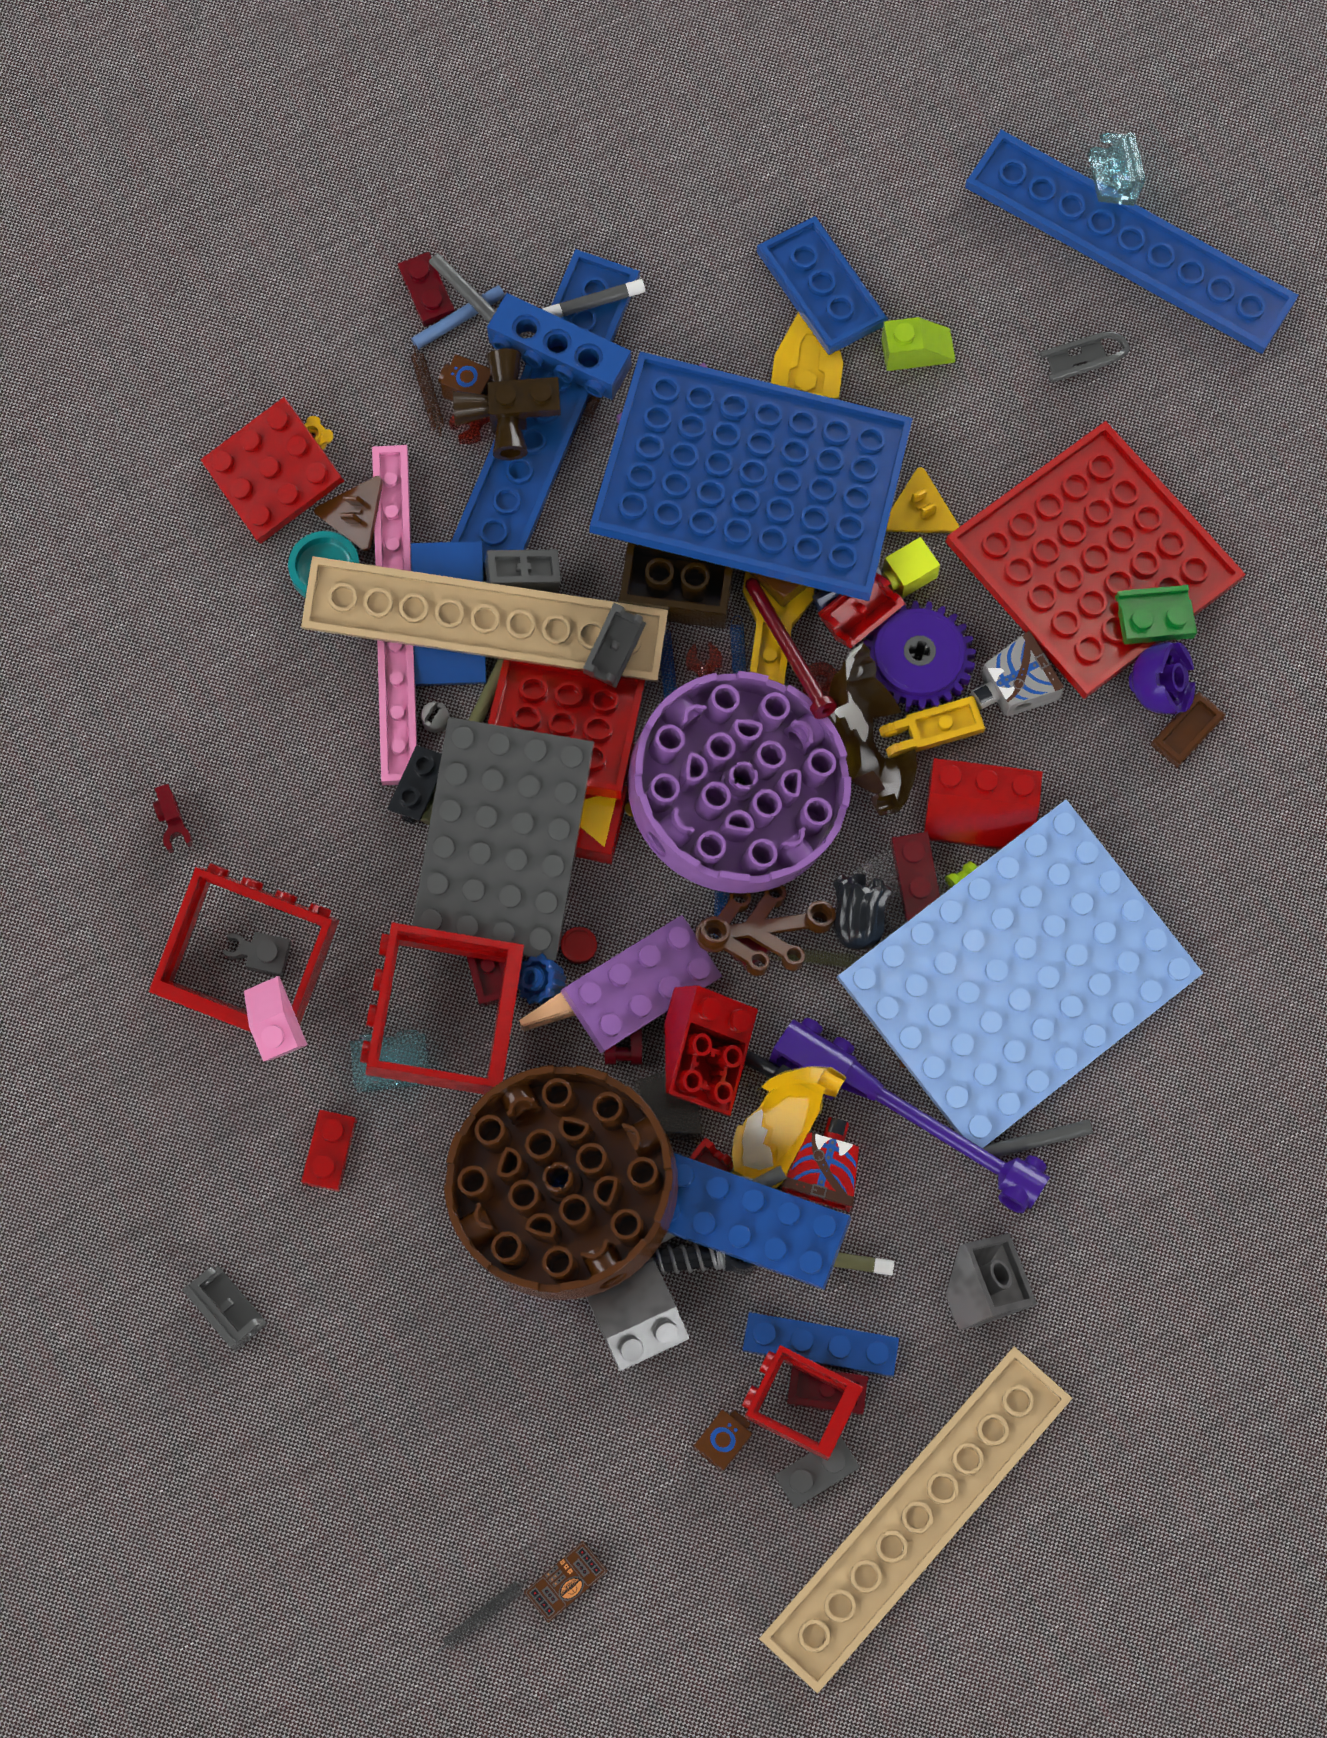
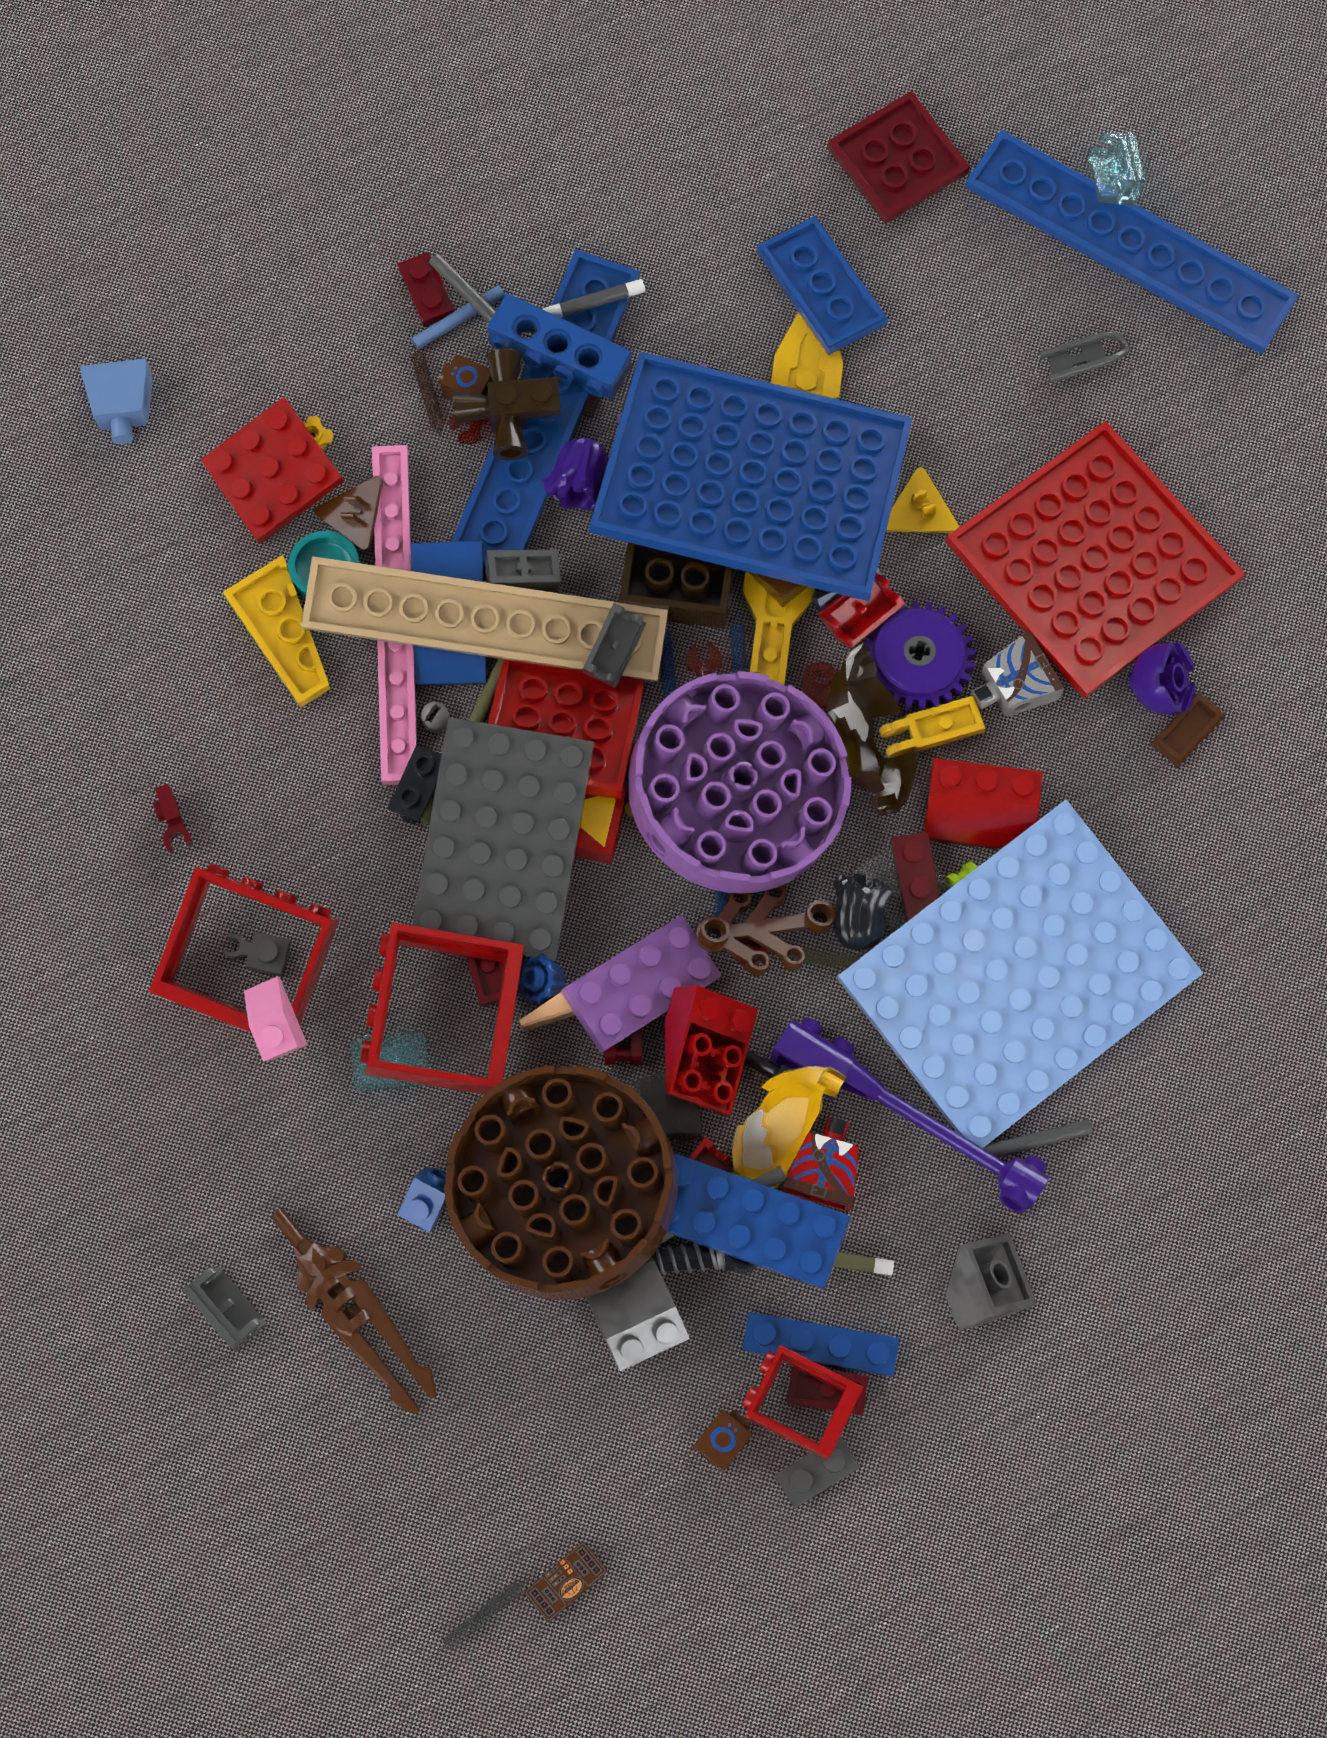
red plate [301,1110,357,1192] -> none
red piece [561,927,597,964] -> none
dark red bar [745,578,837,719] -> none
tan plate [759,1346,1073,1694] -> none
lime slope [881,317,955,371] -> none
neon yellow brick [882,537,940,599] -> none
green plate [1115,585,1197,644] -> none
none -> medium blue torso [80,358,153,444]
none -> yellow wing [223,555,331,708]
none -> reddish brown sword [271,1208,437,1414]
none -> bracket [397,1166,446,1233]
none -> dark purple piece [542,437,609,511]
none -> dark red plate [827,91,970,224]

